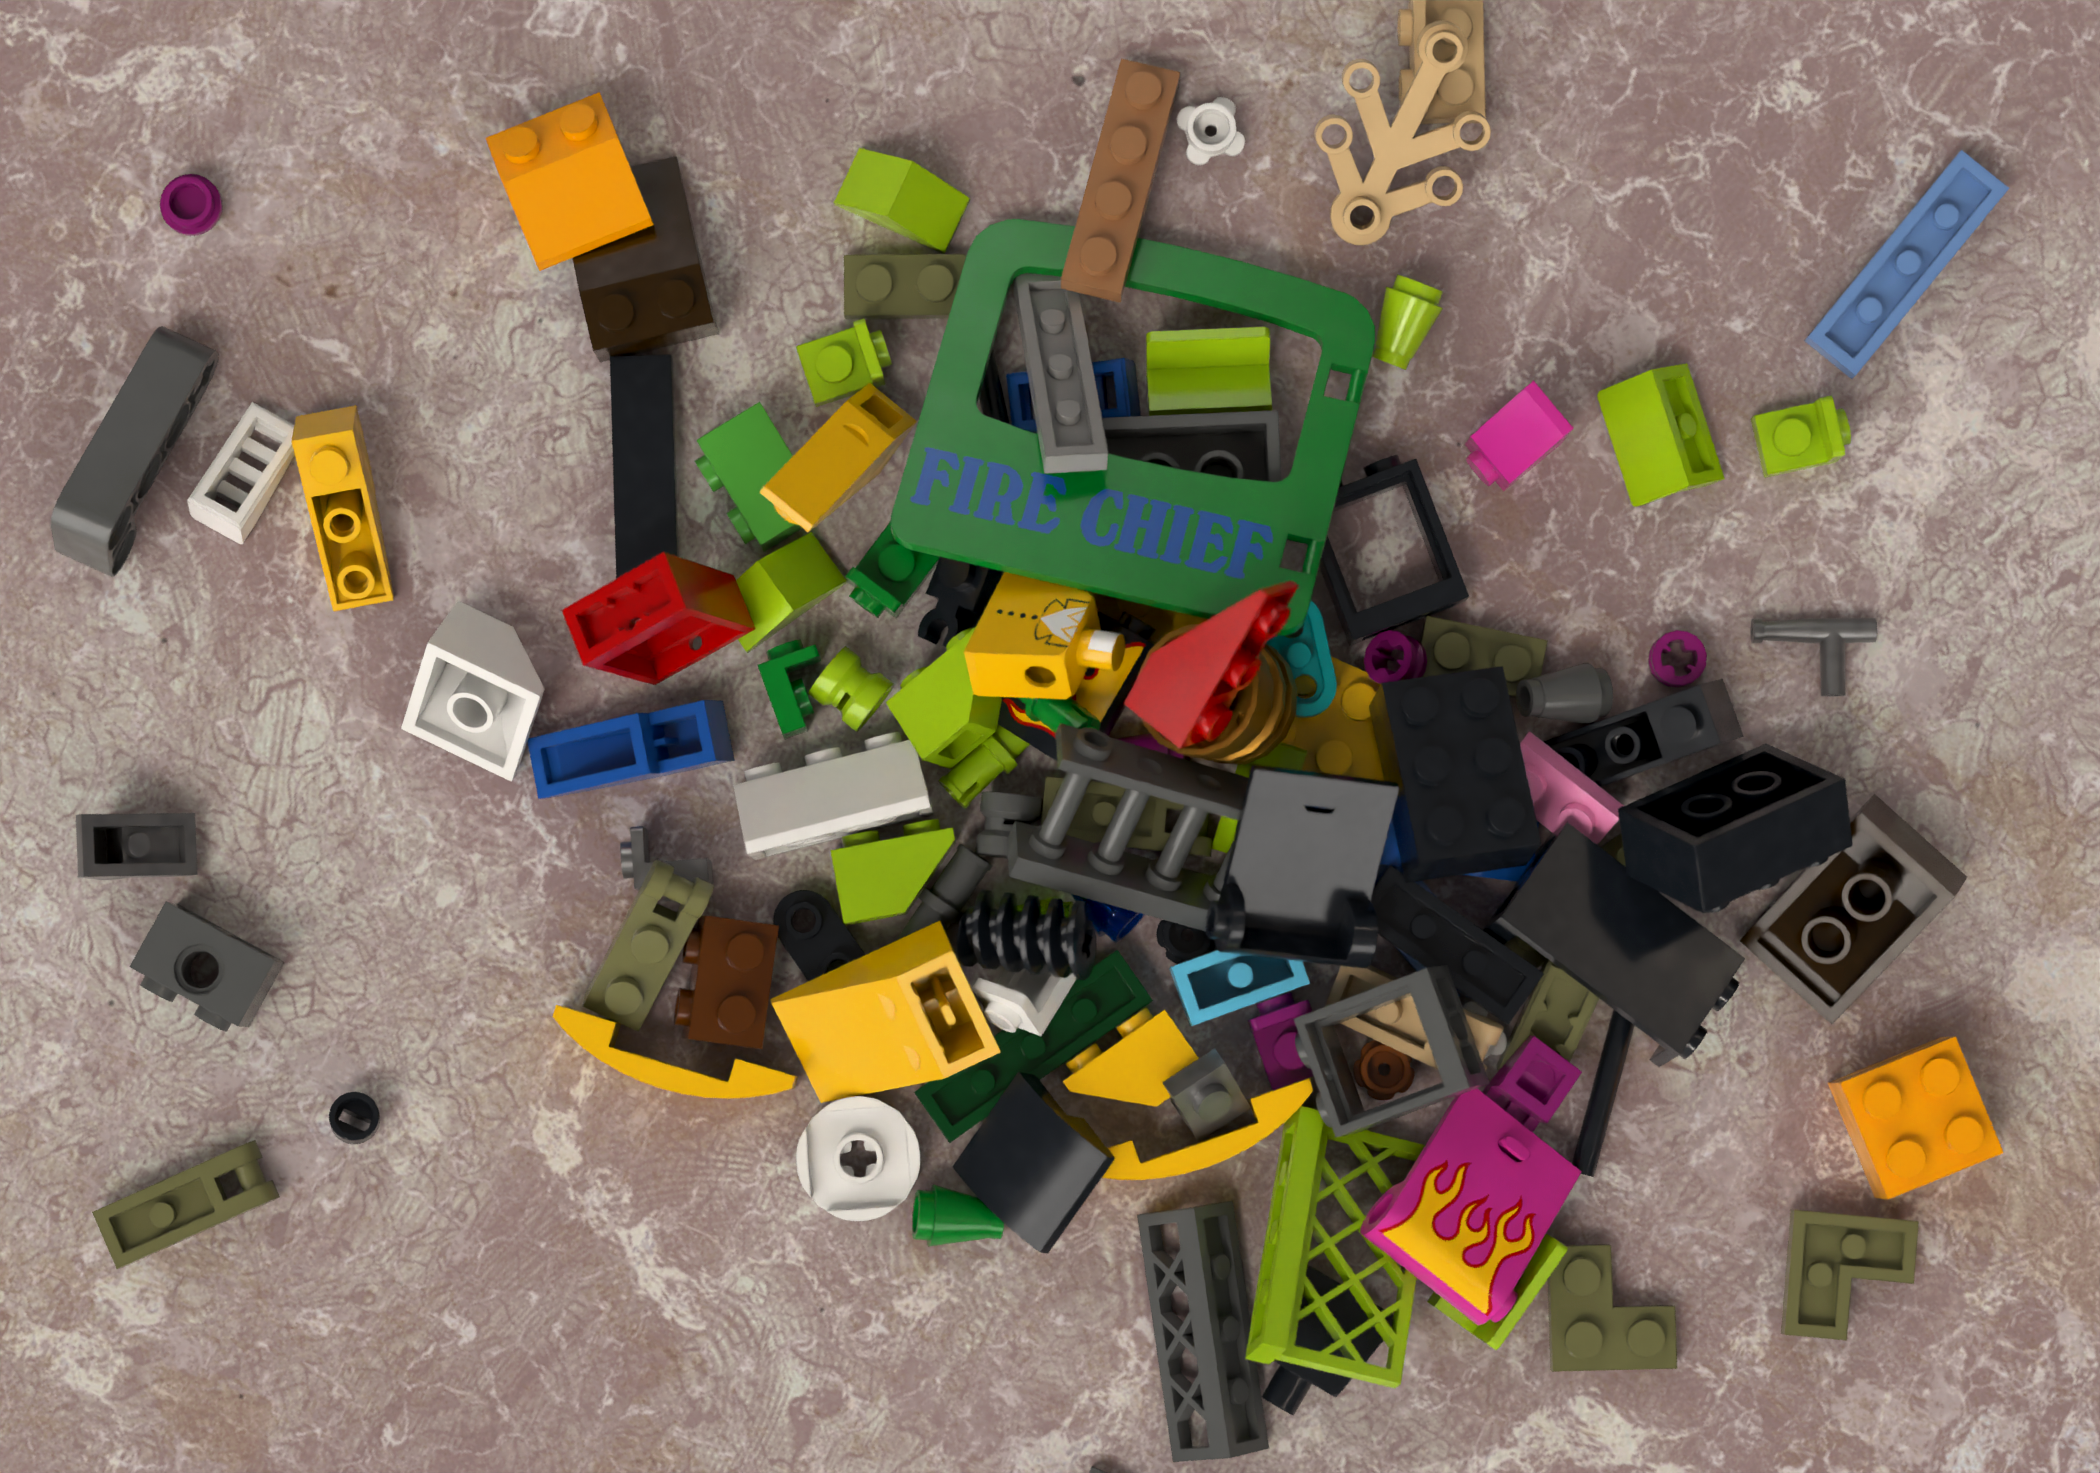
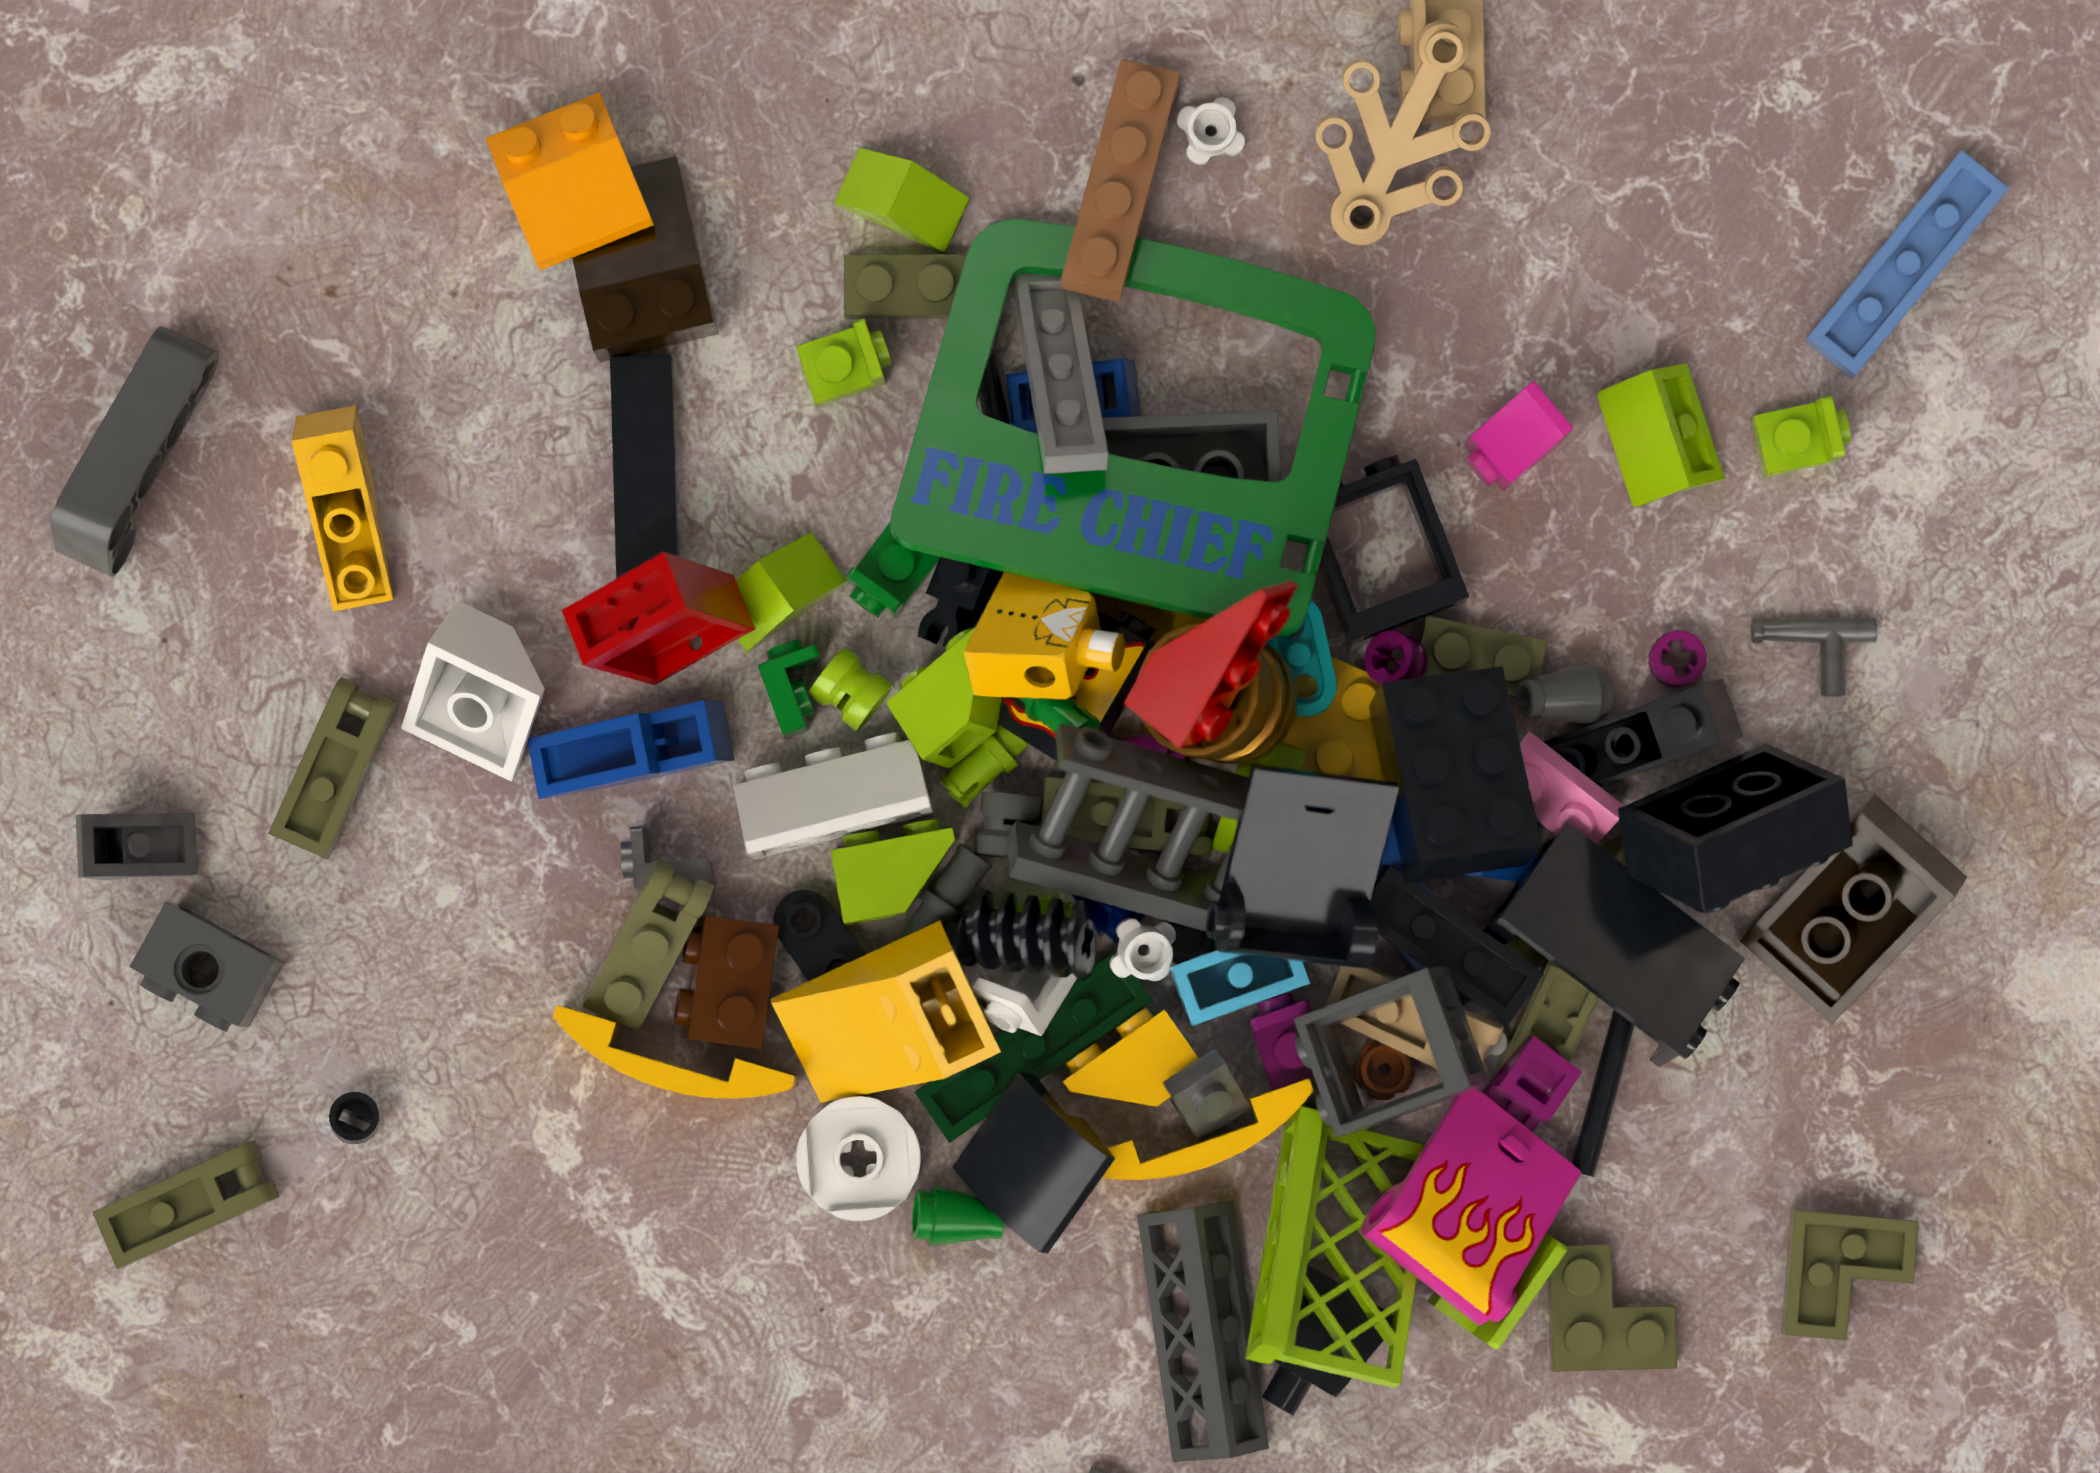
magenta plate [160,174,222,236] -> none
white slope [187,402,295,544] -> none
bright green brick [695,402,803,552] -> none
yellow slope [760,383,917,532] -> none
lime panel [1146,327,1272,416] -> none
lime cone [1372,274,1443,370] -> none
light orange brick [1828,1036,2004,1200] -> none
none -> olive plate [268,677,398,859]
none -> white plate [1110,917,1176,981]

